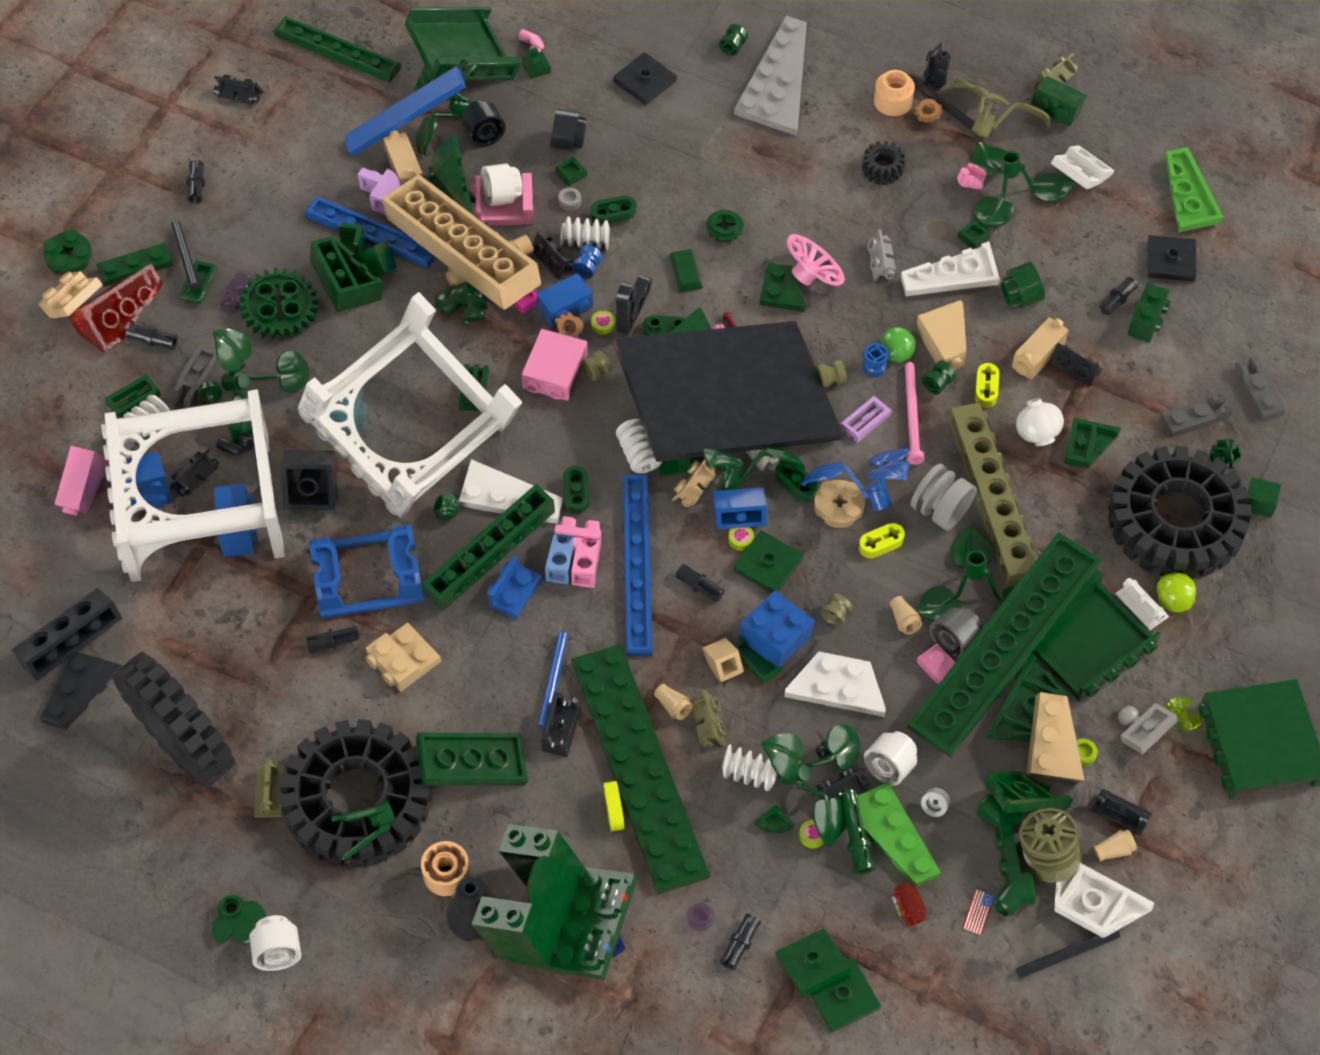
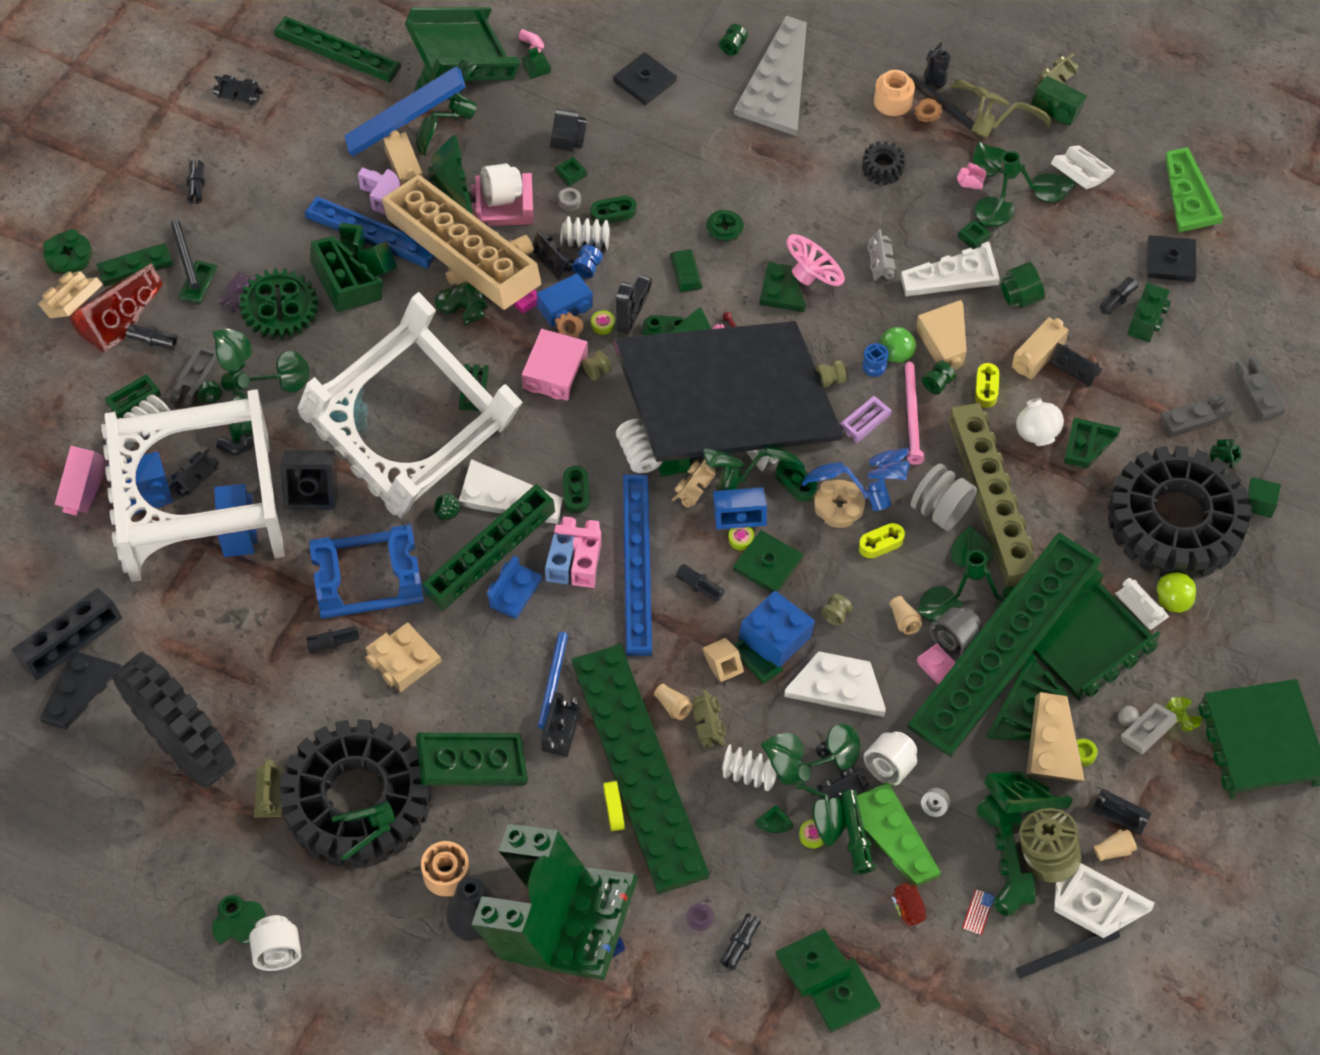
black piece [461,100,506,147] -> none

